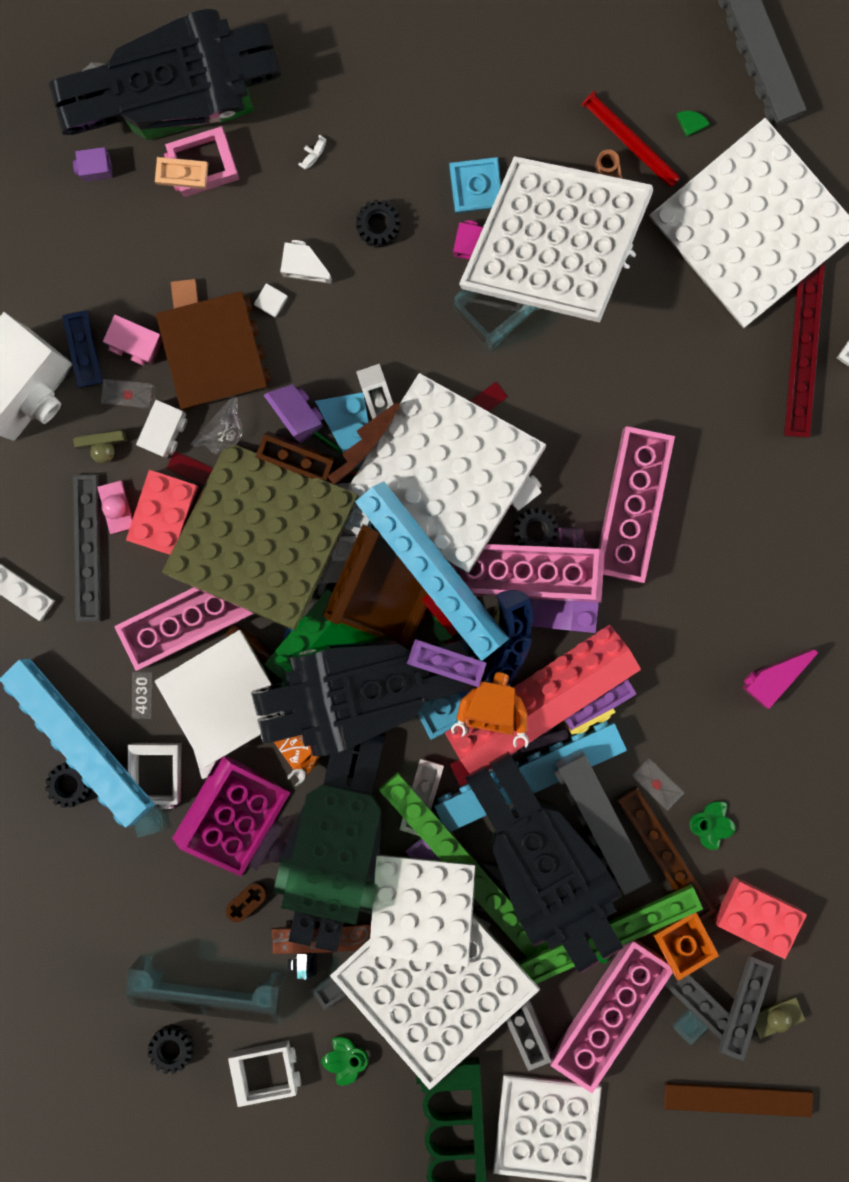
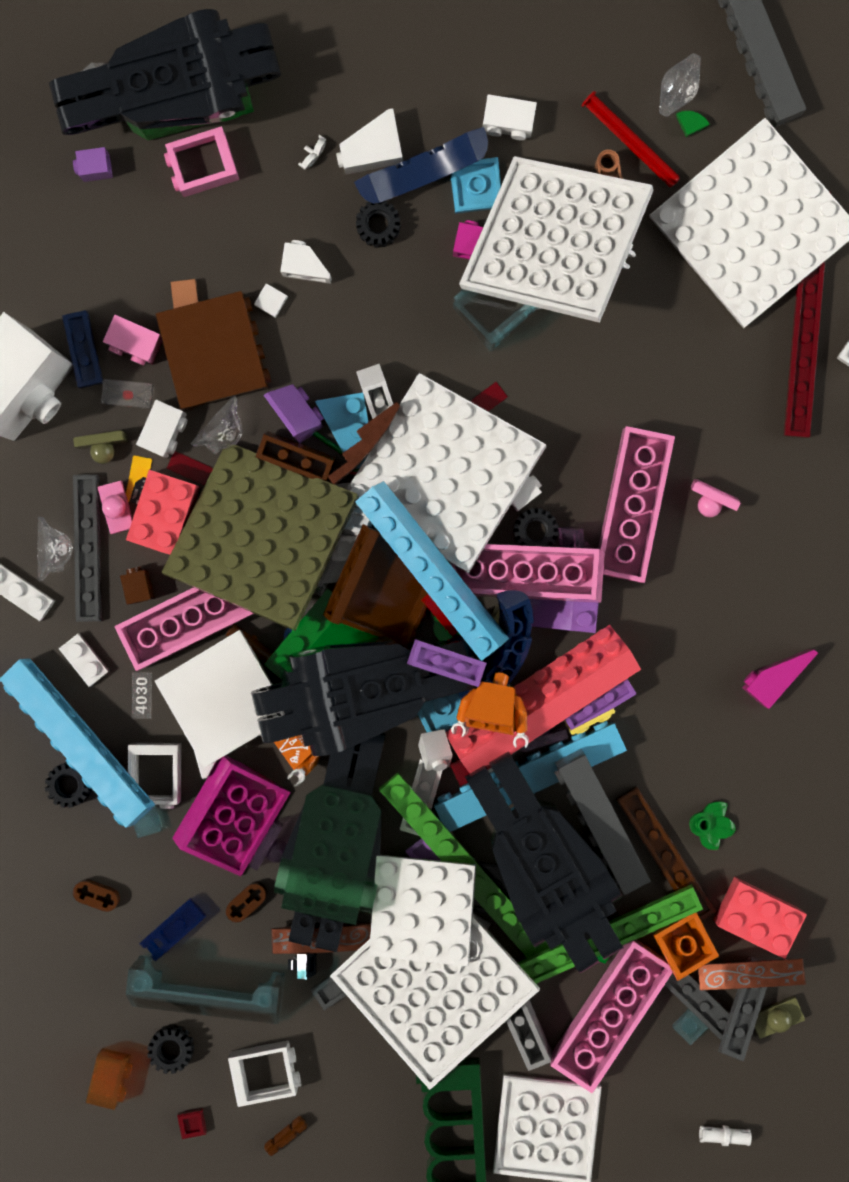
light nougat plate [155,157,208,189] -> none
green plate [321,1037,369,1086] -> none
clear tile [631,758,684,810] -> none
reddish brown tile [663,1082,813,1117] -> none
none -> clear hat [38,516,72,581]
none -> white plate [59,633,110,687]
none -> reddish brown beam [73,879,120,912]
none -> clear orange brick [86,1048,133,1110]
none -> reddish brown brick [120,567,155,605]
none -> yellow sticker [126,456,152,504]
none -> clear blue plate [139,897,207,962]
none -> dark red tile [177,1108,207,1139]
none -> reddish brown axle [264,1116,307,1156]
none -> white slope [336,108,403,175]
none -> dark blue brick [354,127,488,204]
none -> white brick [418,729,452,771]
none -> white brick [483,94,537,140]
none -> clear hat [659,53,701,117]
none -> bright pink tile [691,479,741,518]
none -> copper slope [698,959,806,990]
none -> white pin [699,1125,752,1146]

